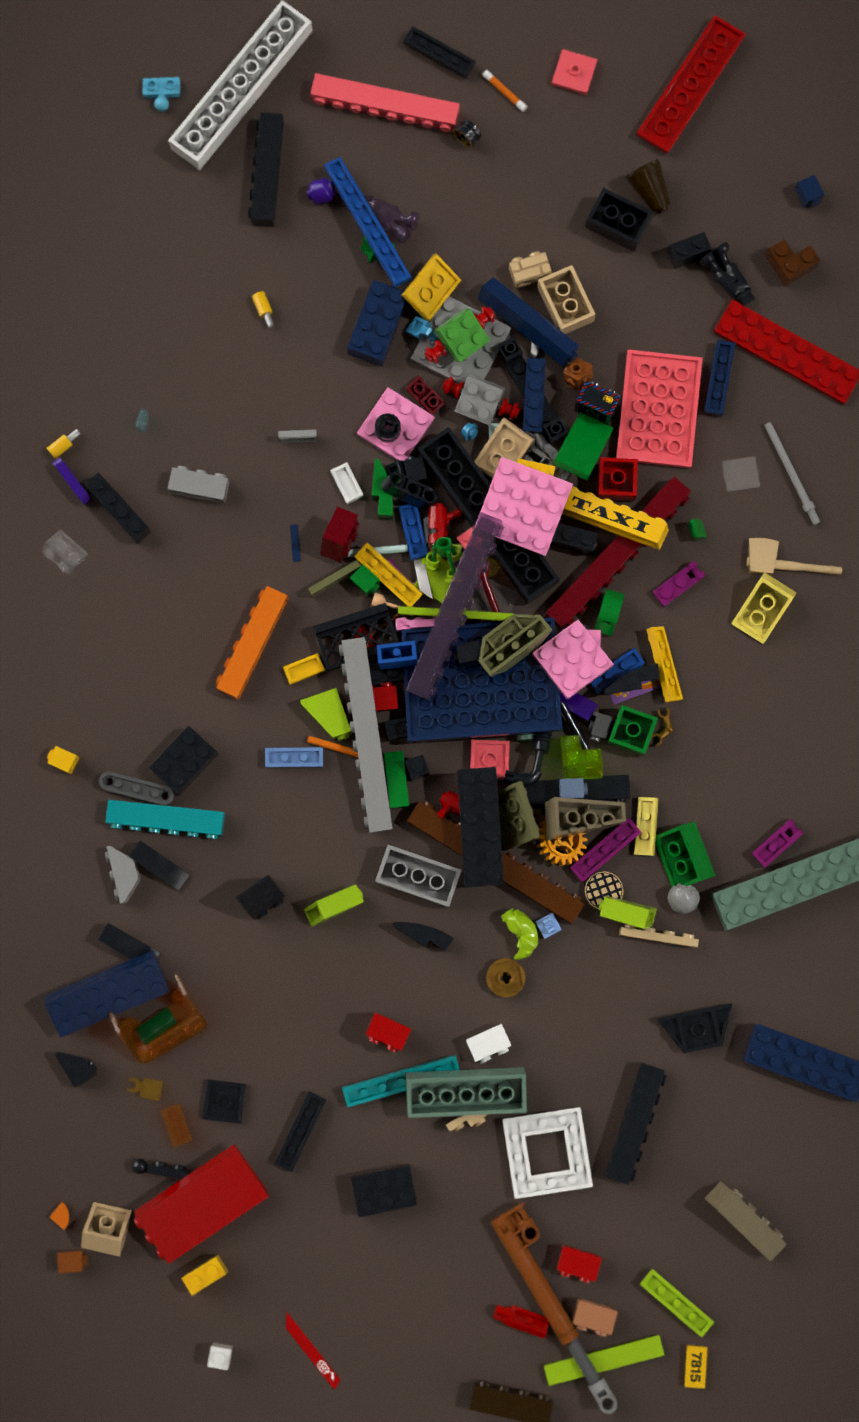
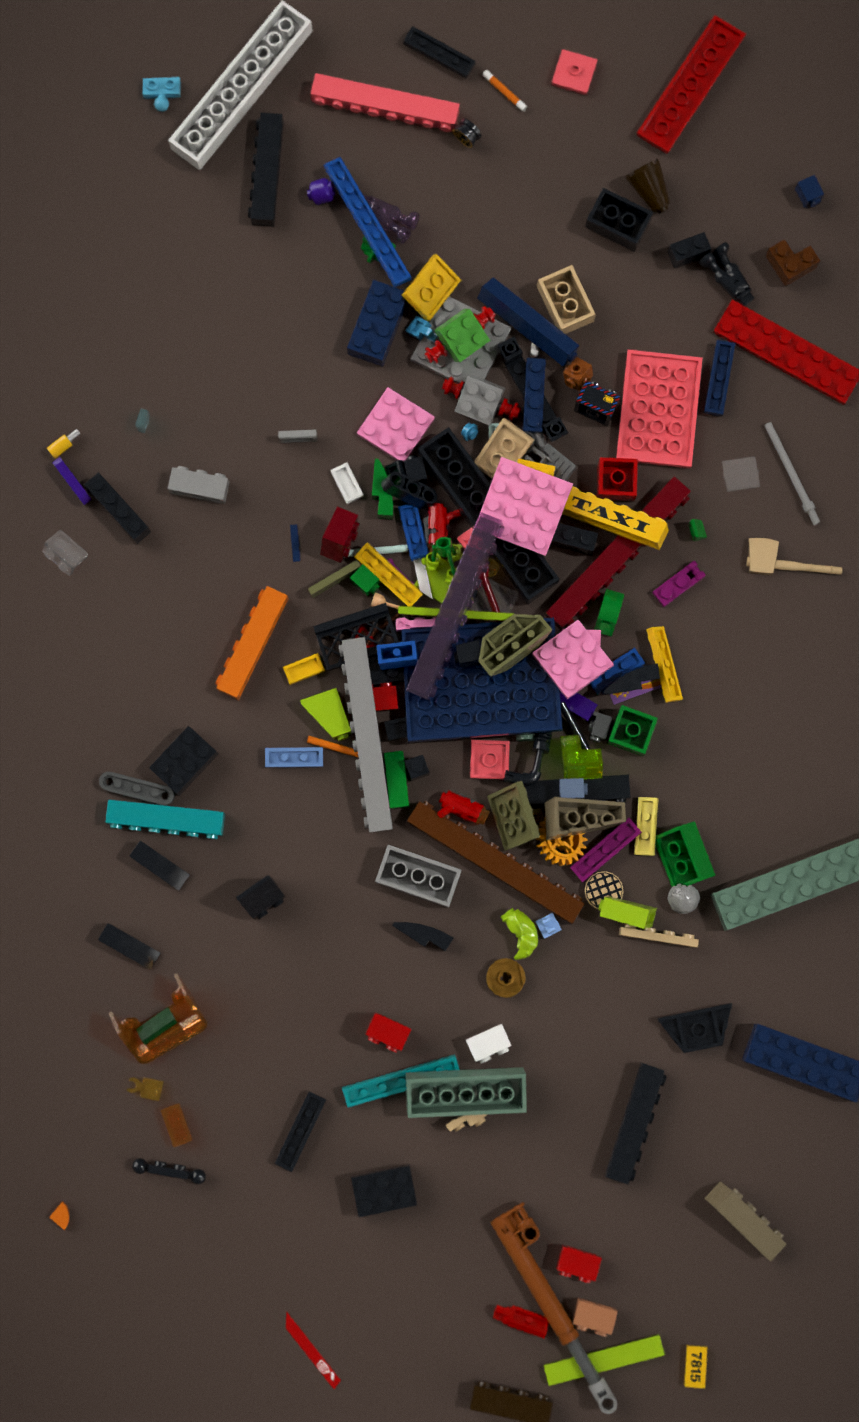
dark blue brick [44,950,170,1038] -> none
yellow brick [47,746,80,774] -> none
black slope [54,1052,98,1088] -> none
dark orange brick [57,1249,88,1274] -> none
tan slope [81,1202,132,1257] -> none
light grey slope [105,846,141,904] -> none
red brick [134,1144,269,1264] -> none
yellow brick [182,1254,228,1295] -> none
black tile [202,1079,246,1124] -> none
white brick [207,1343,233,1370] -> none
yellow piece [252,291,274,328] -> none
lime slope [304,884,364,927] -> none
black wheel [374,413,401,443] -> none
dark red slope [404,375,446,415] -> none
black brick [457,767,504,887] -> none
white plate [502,1107,593,1199] -> none
tan brick [509,252,552,288] -> none
green tile [553,412,614,480] -> none
lime plate [639,1269,714,1338] -> none
pearl gold arm [650,707,674,747] -> none
light yellow slope [731,572,797,644] -> none
magenta plate [751,819,804,868] -> none

